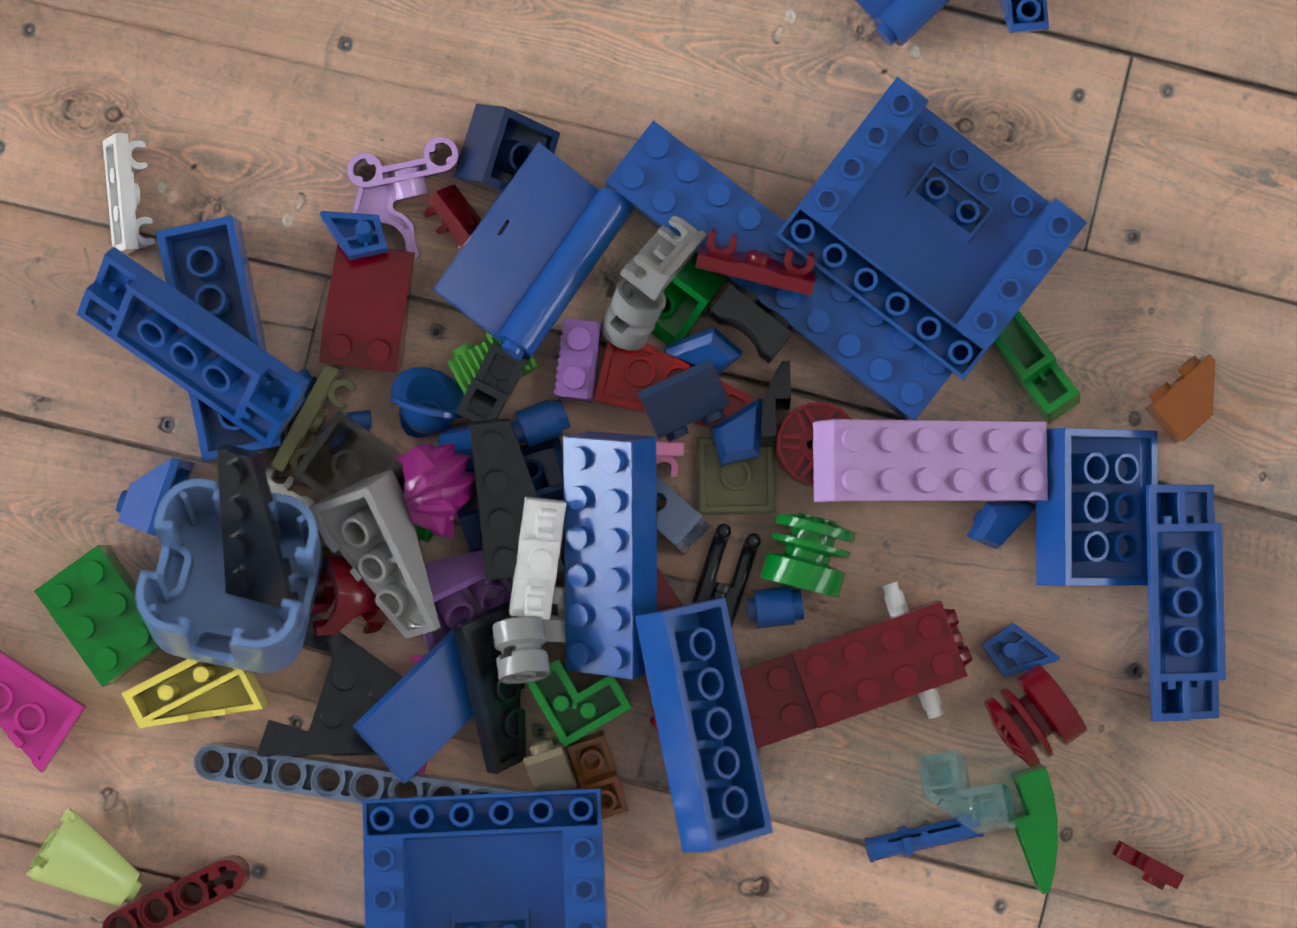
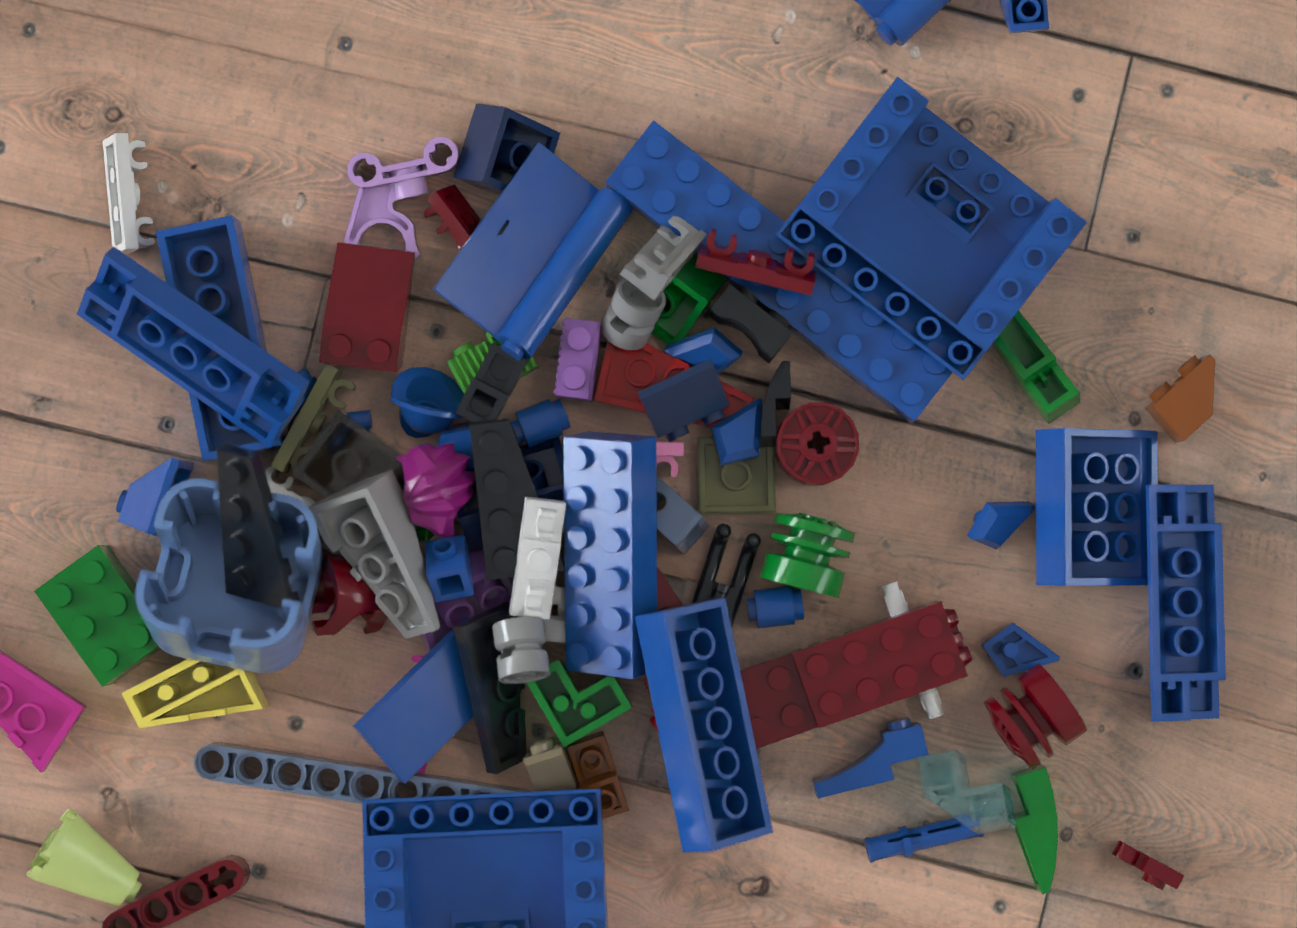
black wing [257,614,403,757] -> none
blue piece [320,211,388,260] -> none
lavender brick [813,420,1048,502] -> none
none -> blue brick [425,534,474,603]
none -> blue slope [812,717,929,798]

